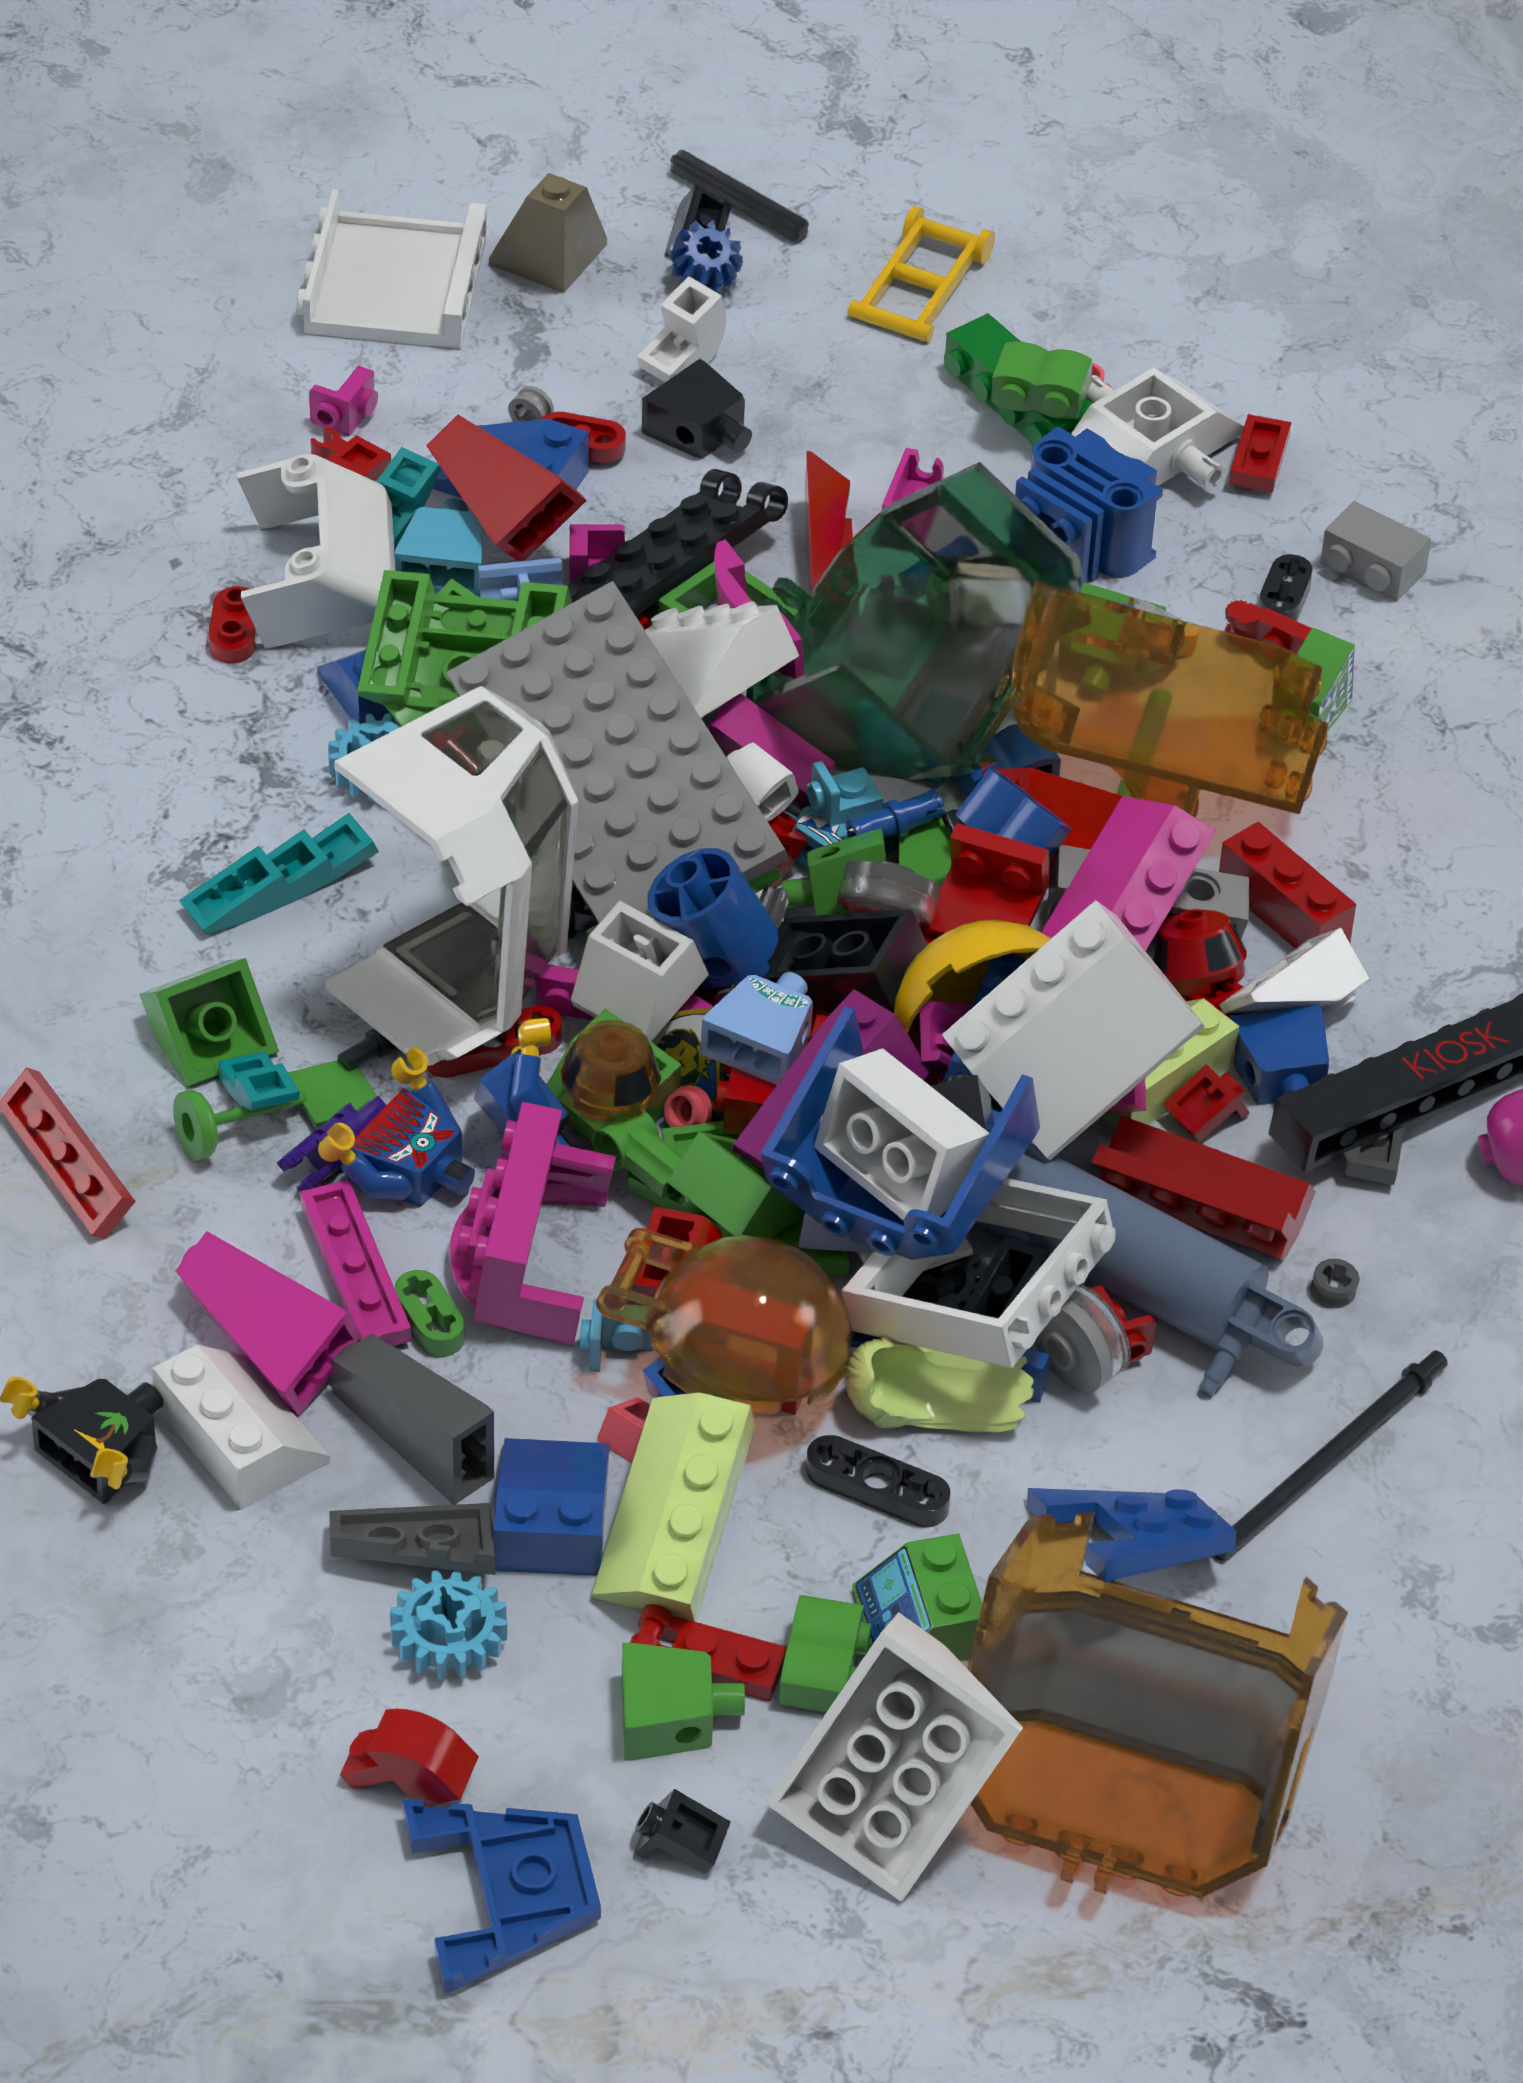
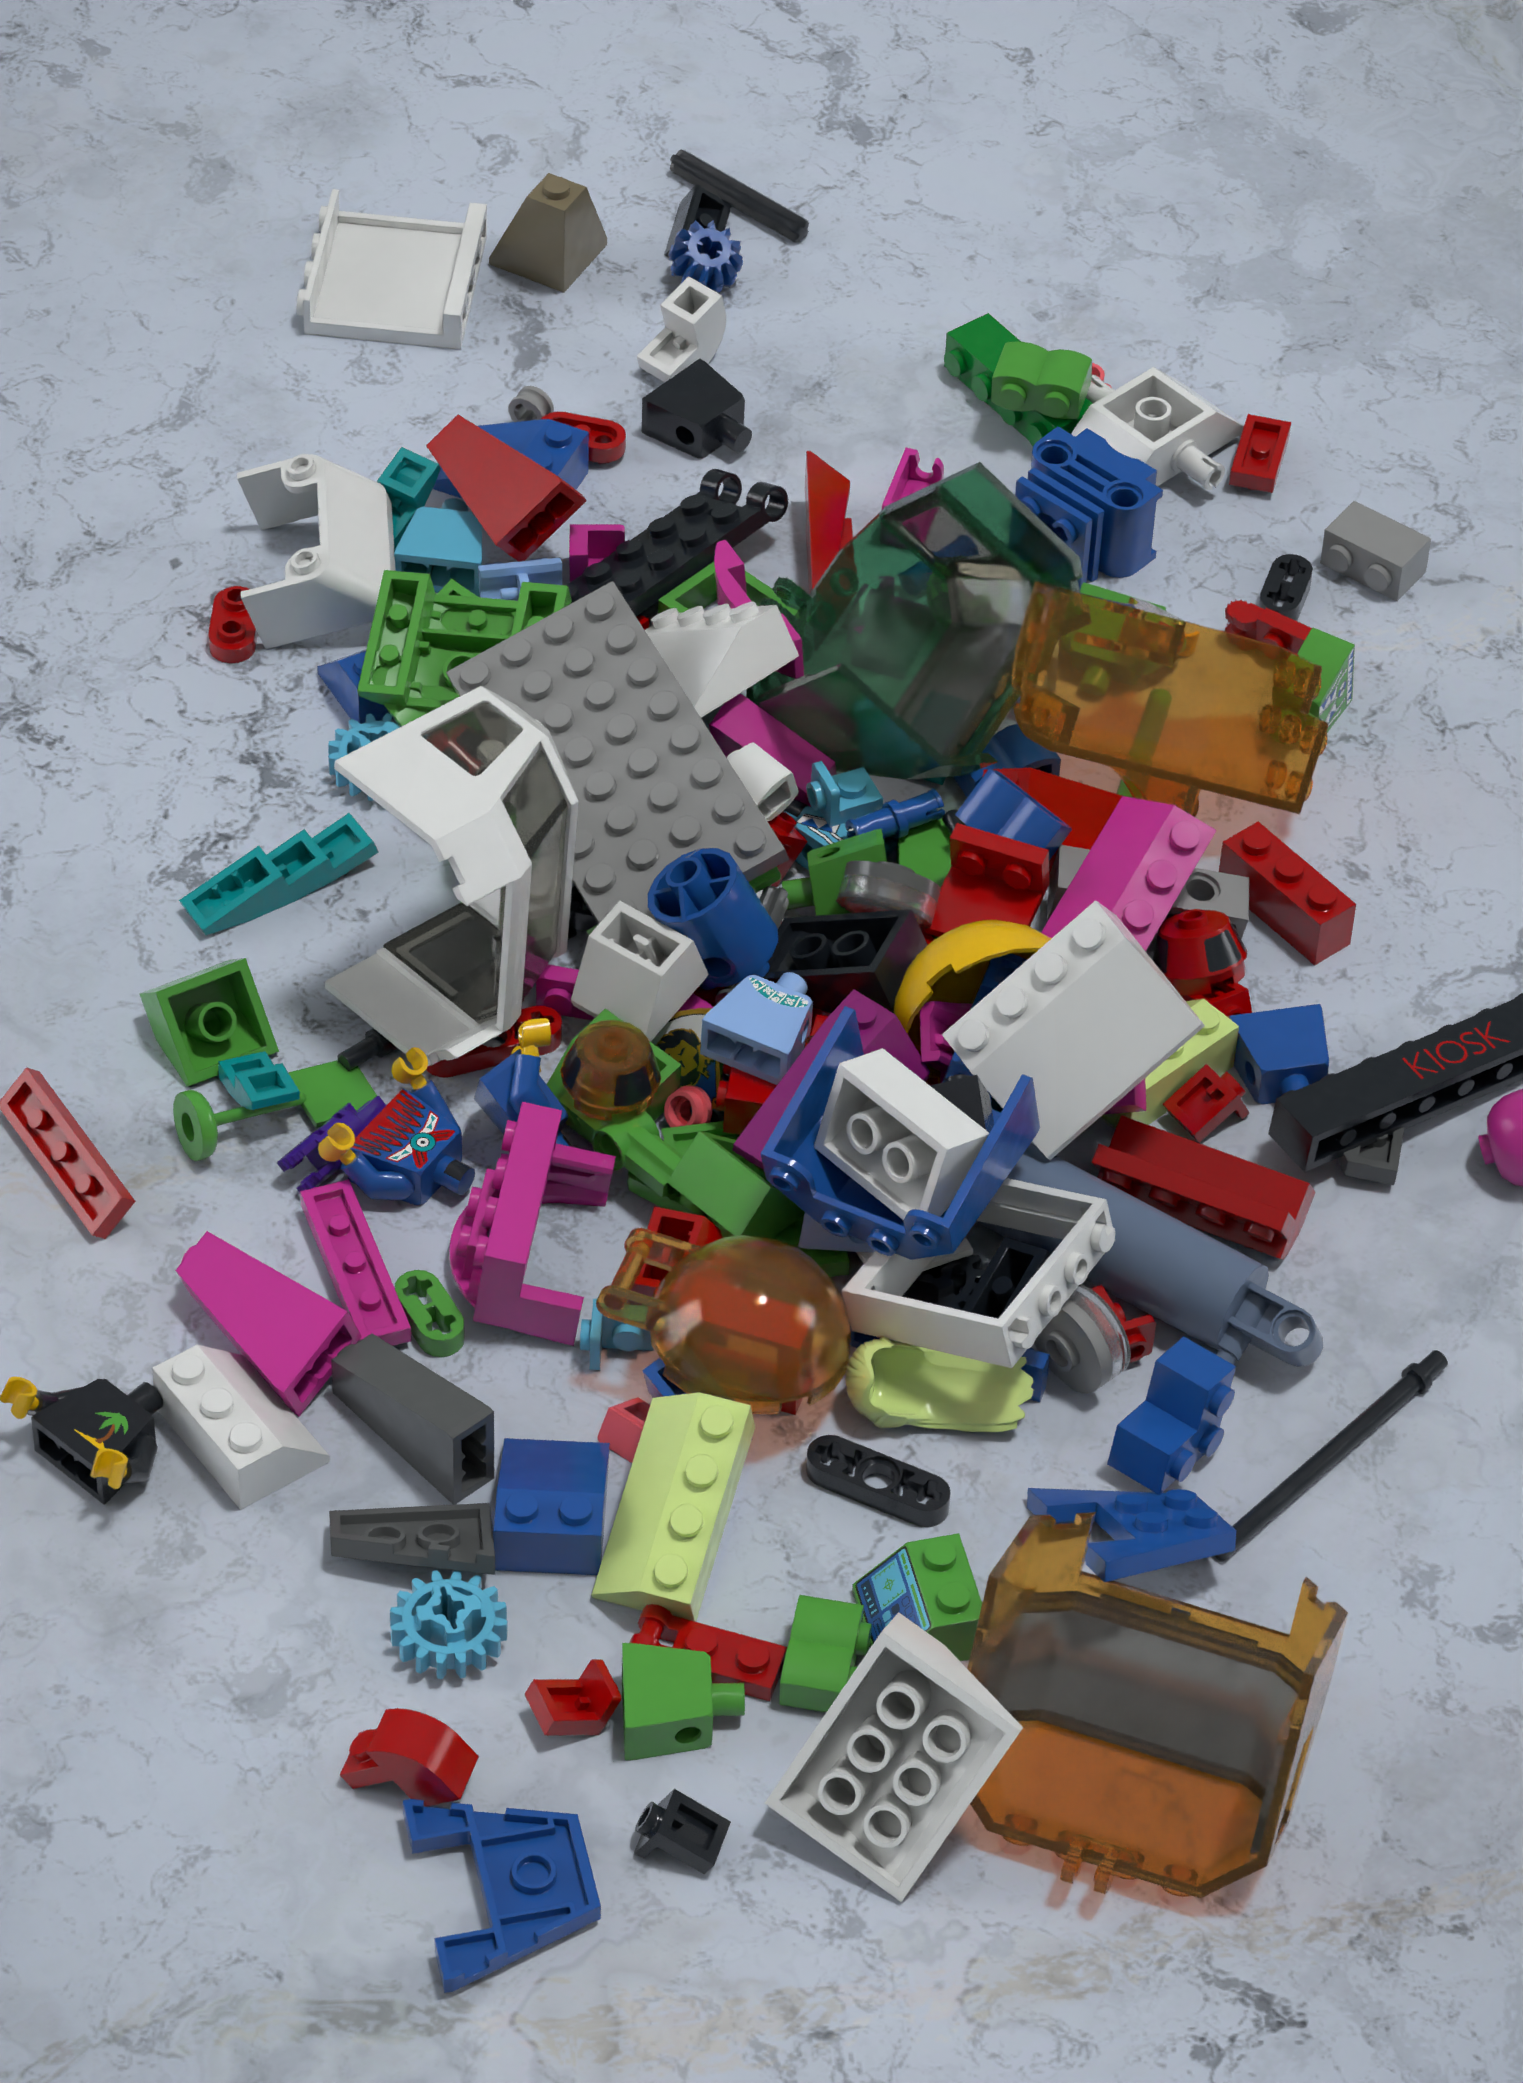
dark pink bracket [309,366,378,436] -> none
red plate [310,427,391,481] -> none
yellow piece [847,206,995,343] -> none
white slope [1220,928,1369,1013] -> none
dark grey bush [1310,1259,1360,1308] -> none
none -> red bracket [524,1659,621,1736]
none -> blue brick [1107,1336,1236,1495]

